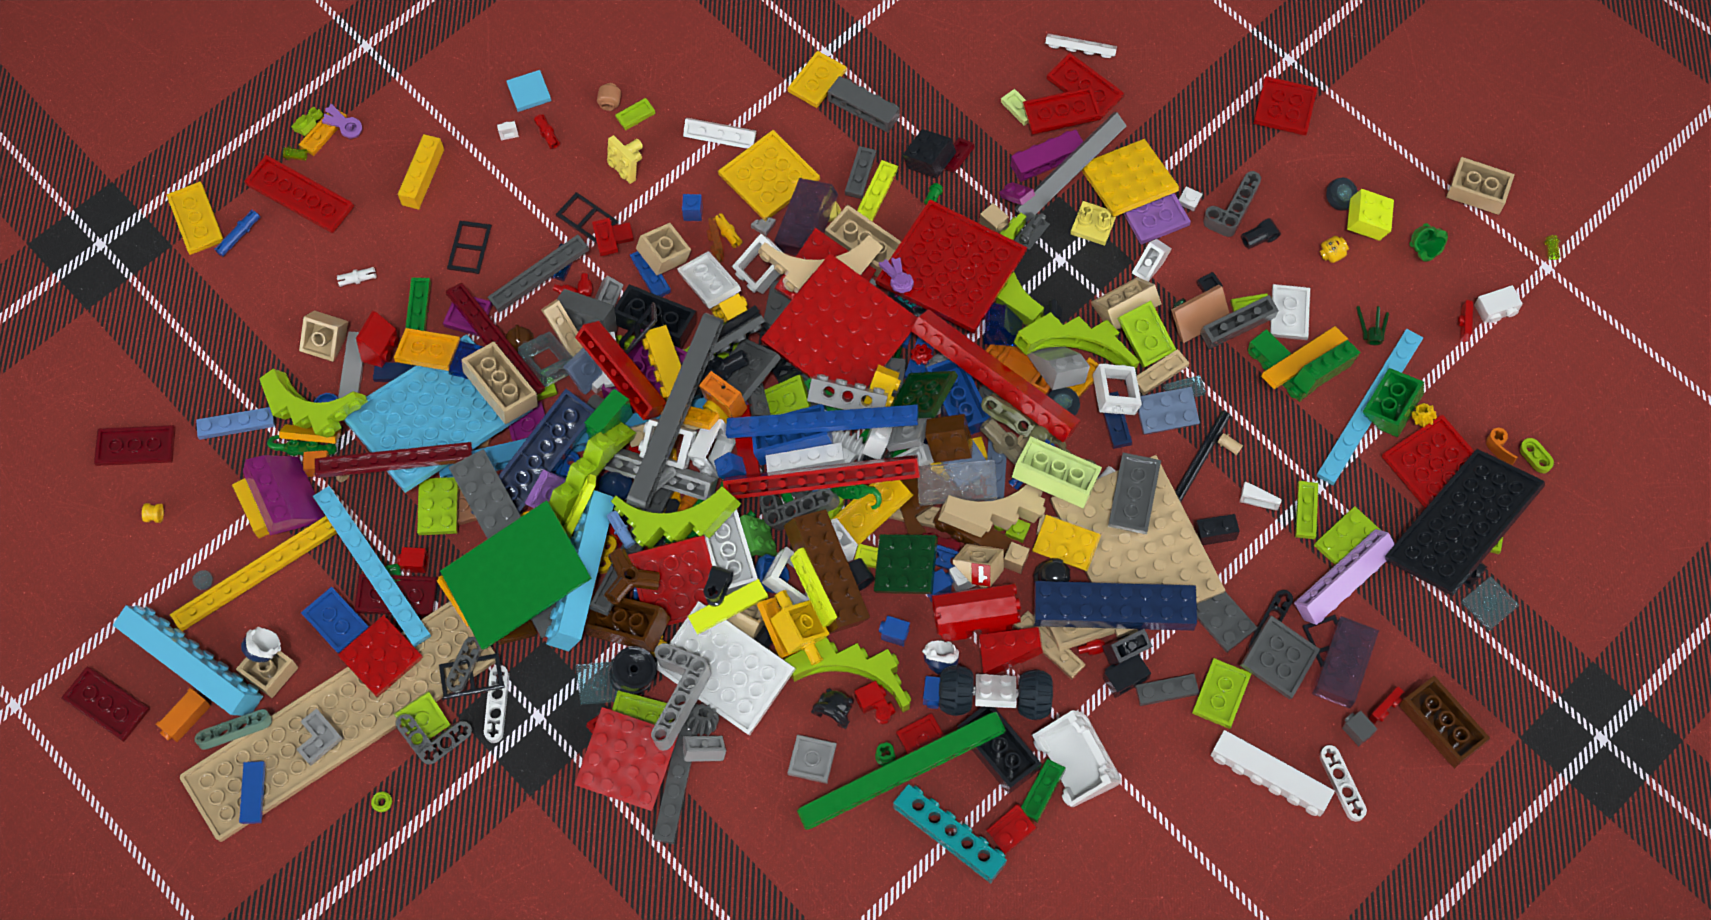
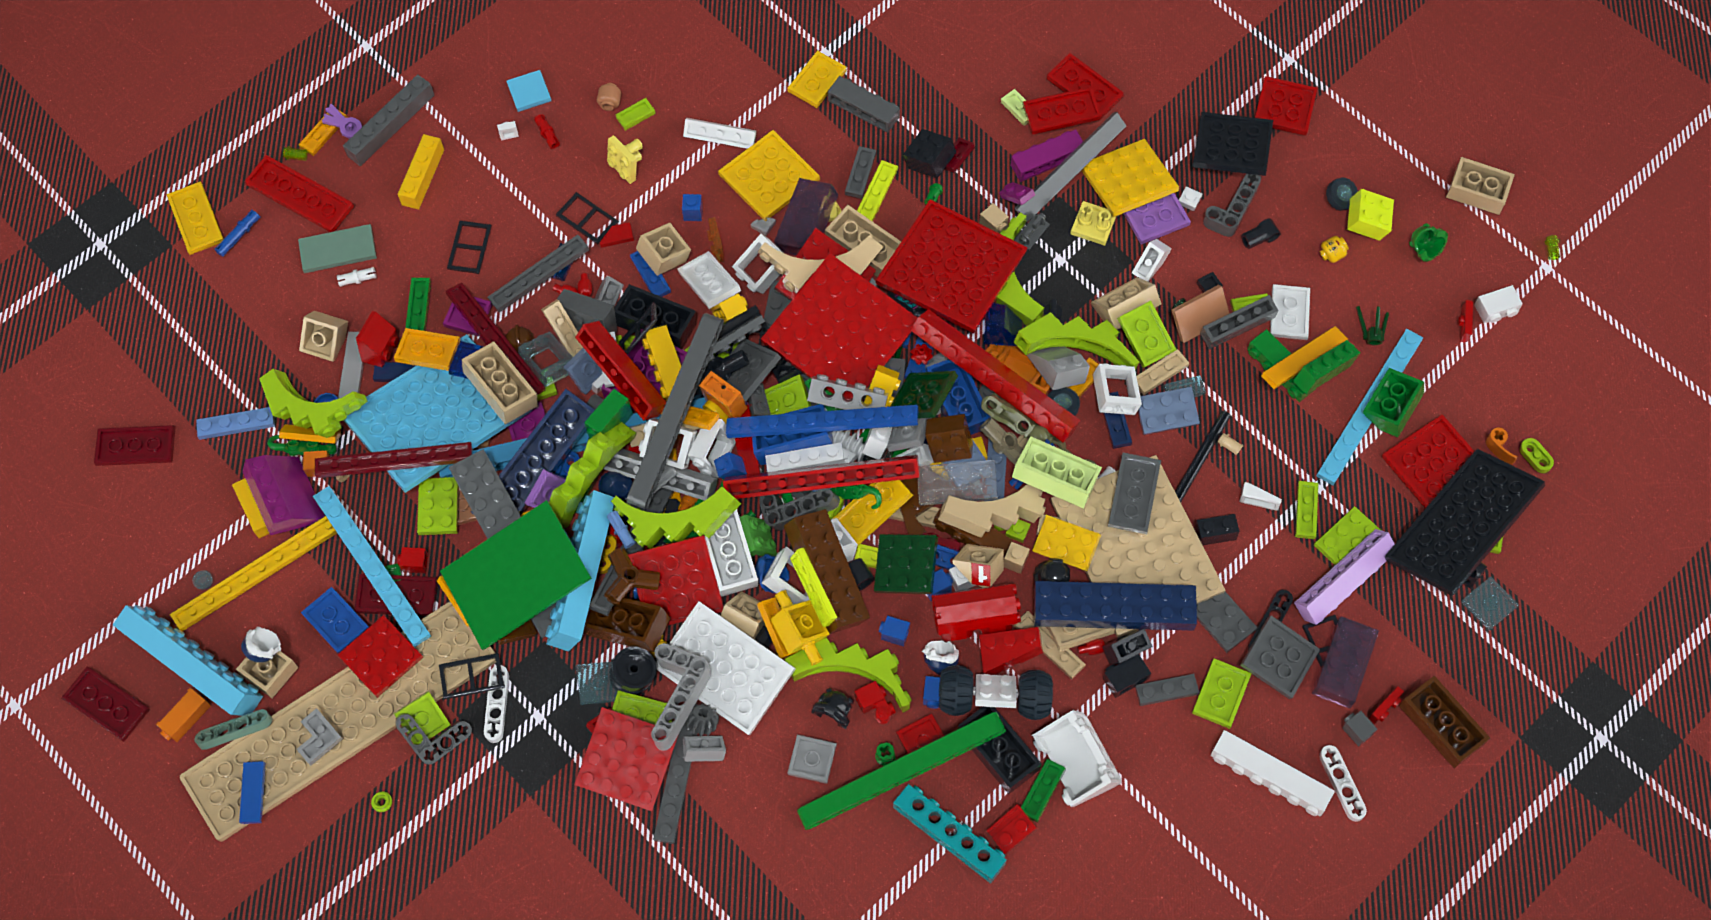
yellow wheel [142,503,164,523] -> none
lime plate [291,107,324,136] -> none
dark grey beam [446,637,482,693] -> none
neon yellow tile [563,474,596,539] -> none
red plate [592,218,618,256] -> none
neon yellow tile [688,579,768,635] -> none
black piece [703,566,733,607] -> none
yellow pin [713,213,742,248] -> none
medium lavender piece [879,258,914,293] -> none
white plate [1045,34,1117,58] -> none
yellow gear [1411,403,1437,427] -> none
none -> sand green tile [298,224,377,273]
none -> dark grey brick [343,74,435,167]
none -> black plate [1193,112,1273,176]

